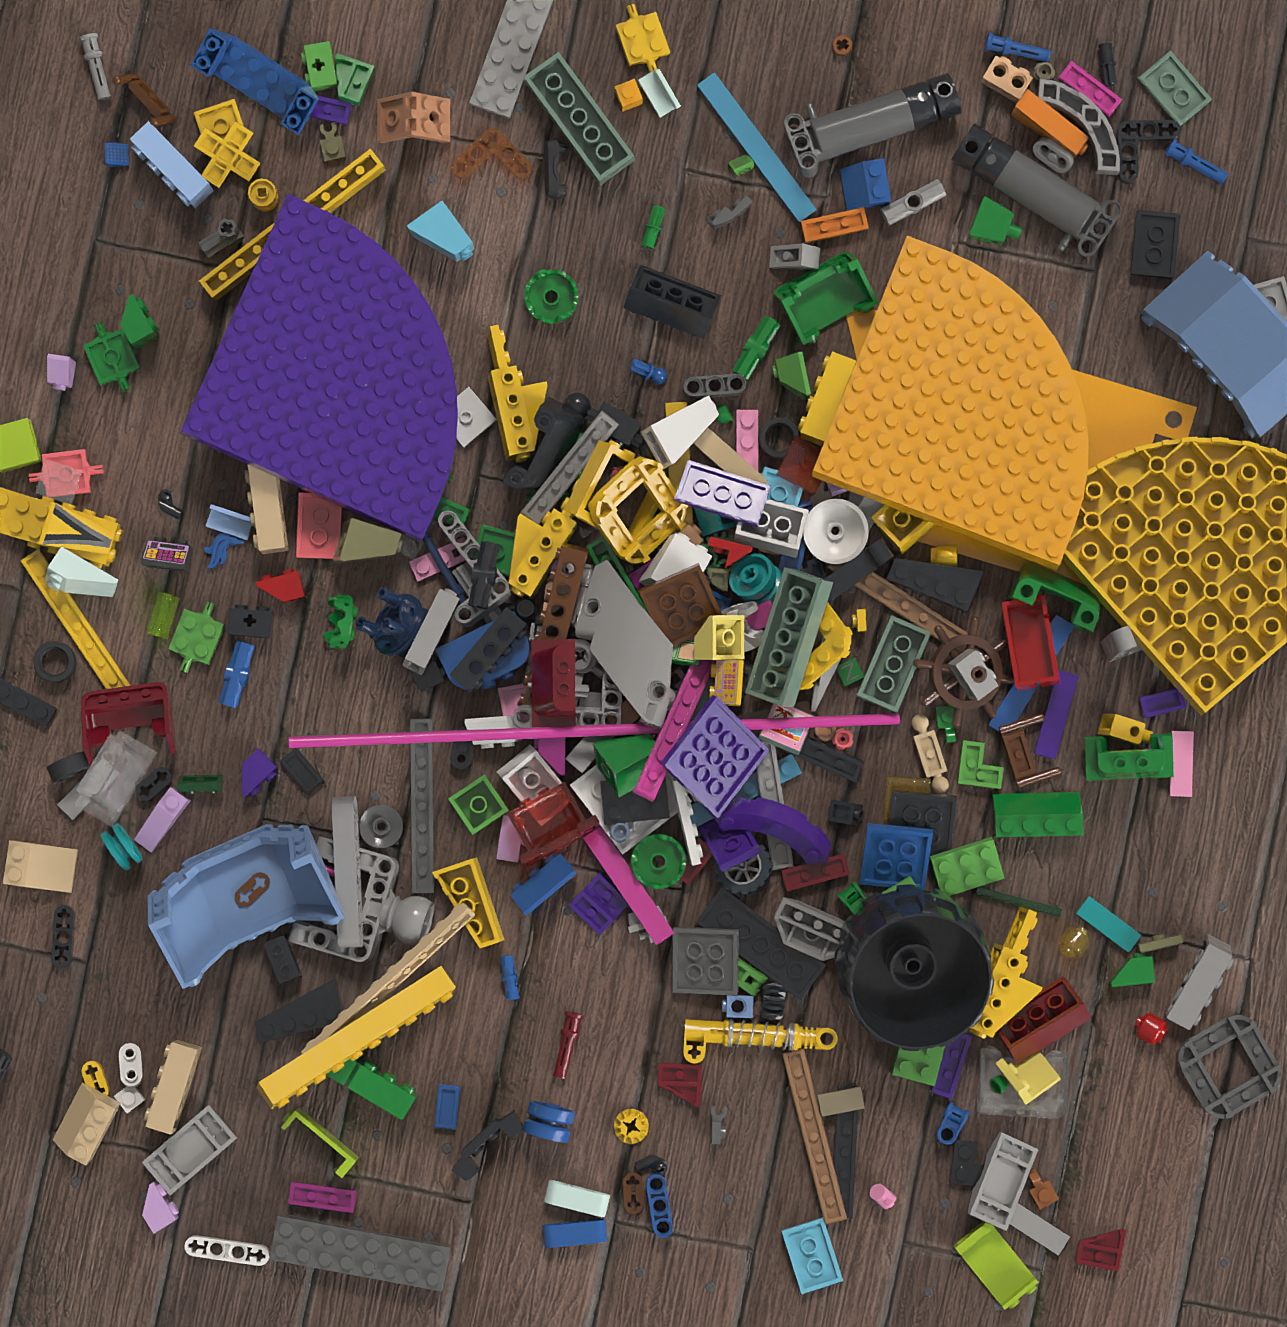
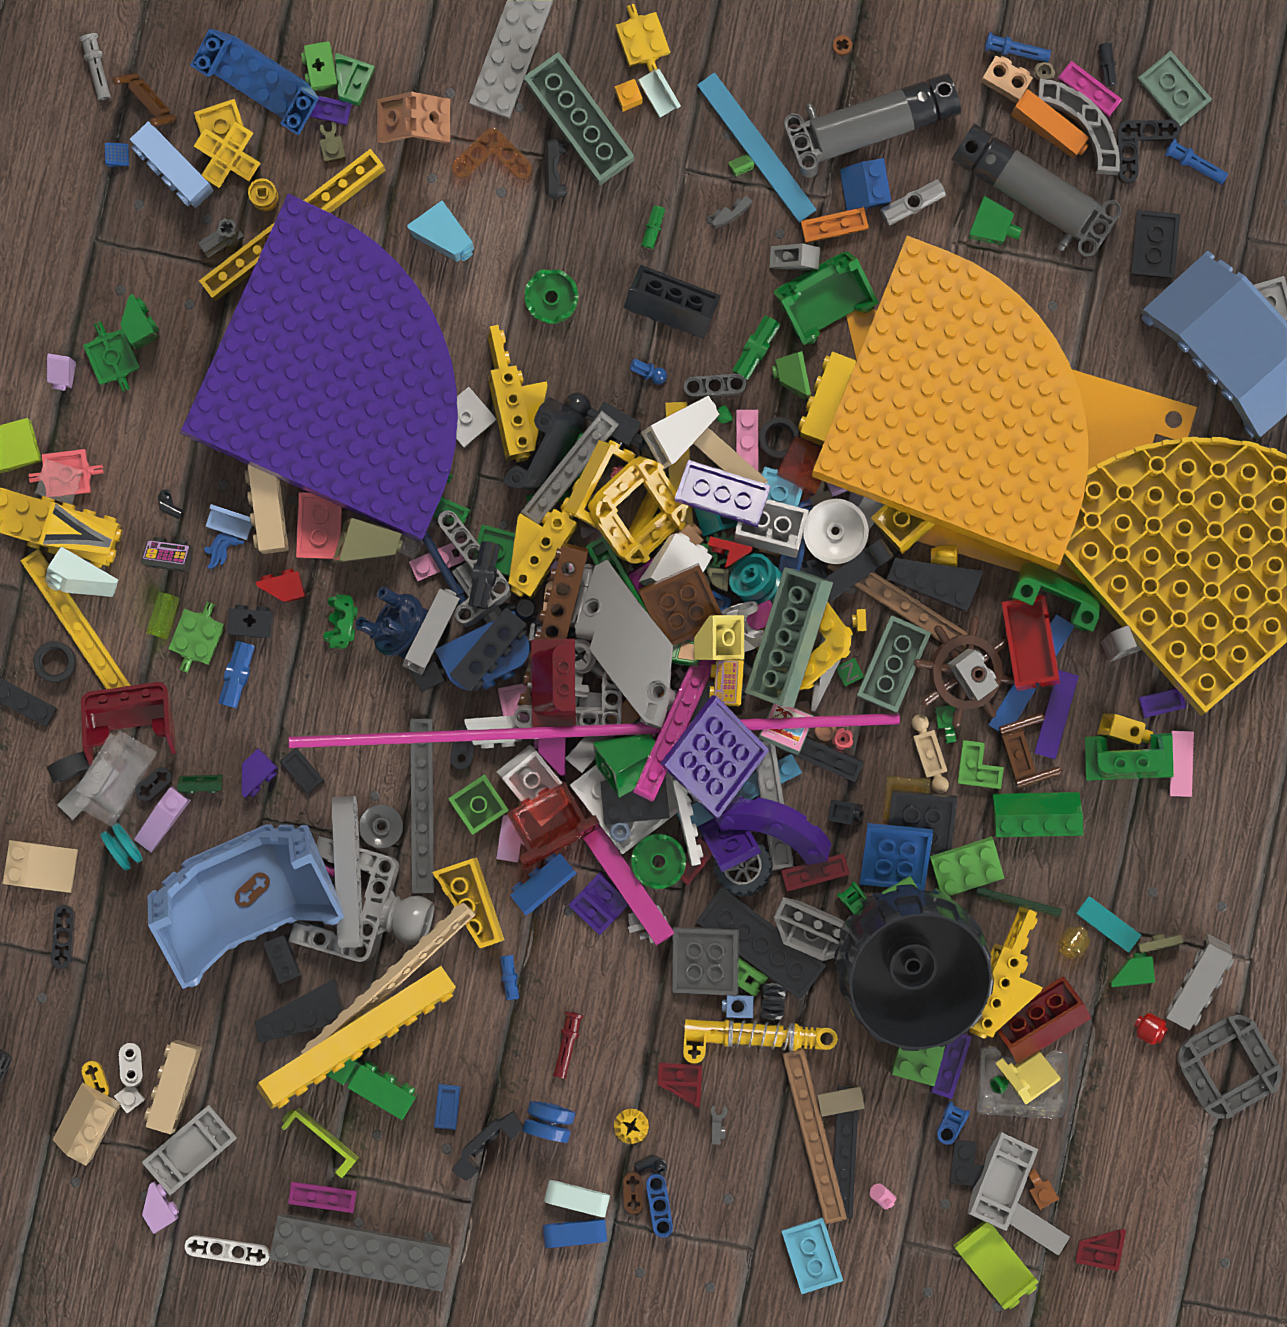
light grey plate [1033,137,1074,173] -> none

